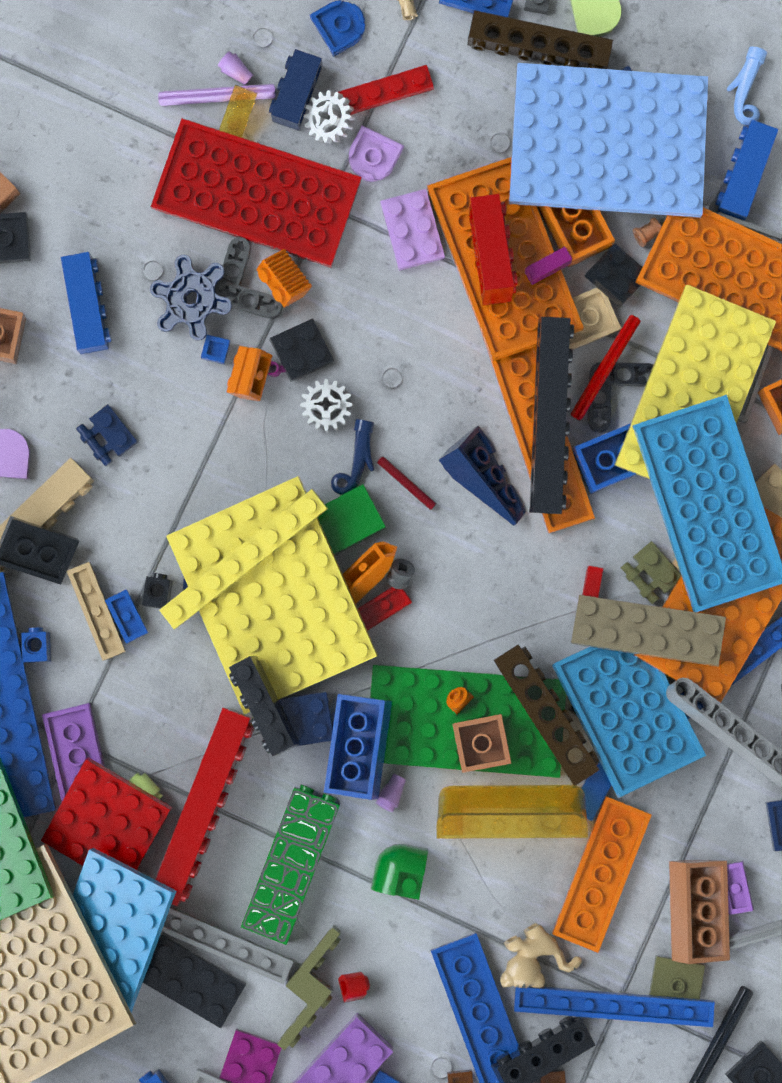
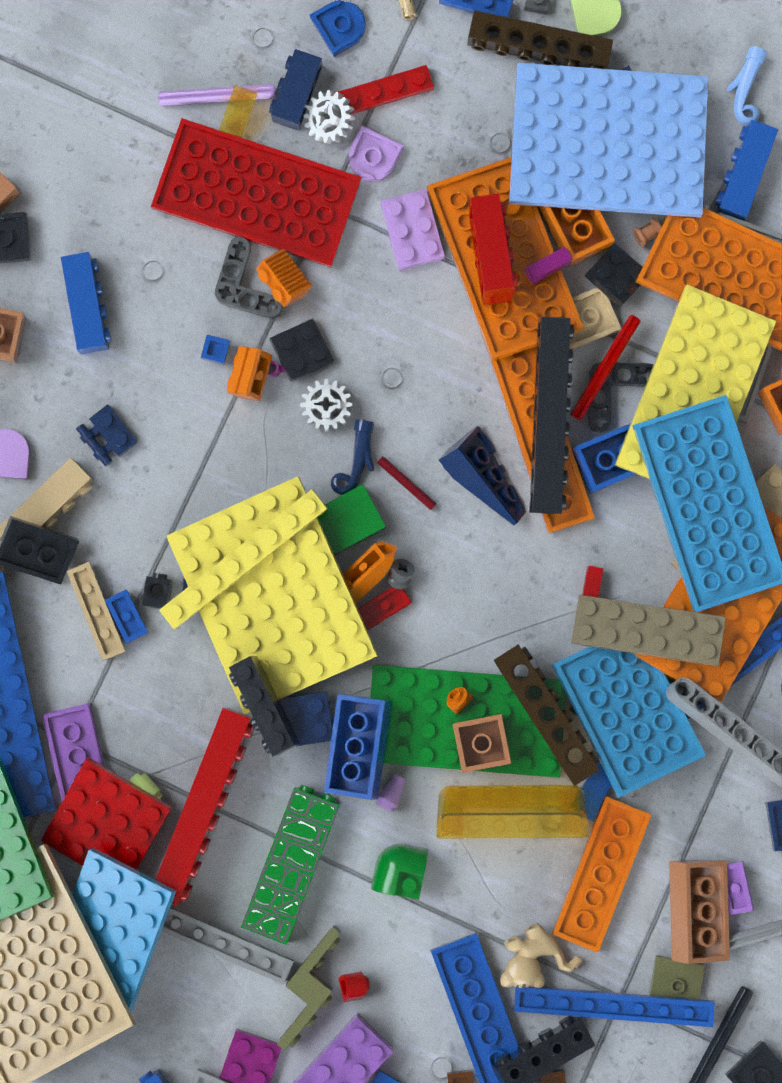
blue brick [21,627,51,663] -> none
black plate [143,935,246,1028] -> none
plate [150,254,232,341] -> none
lavender cone [218,51,253,86] -> none
olive plate [620,541,681,604] -> none

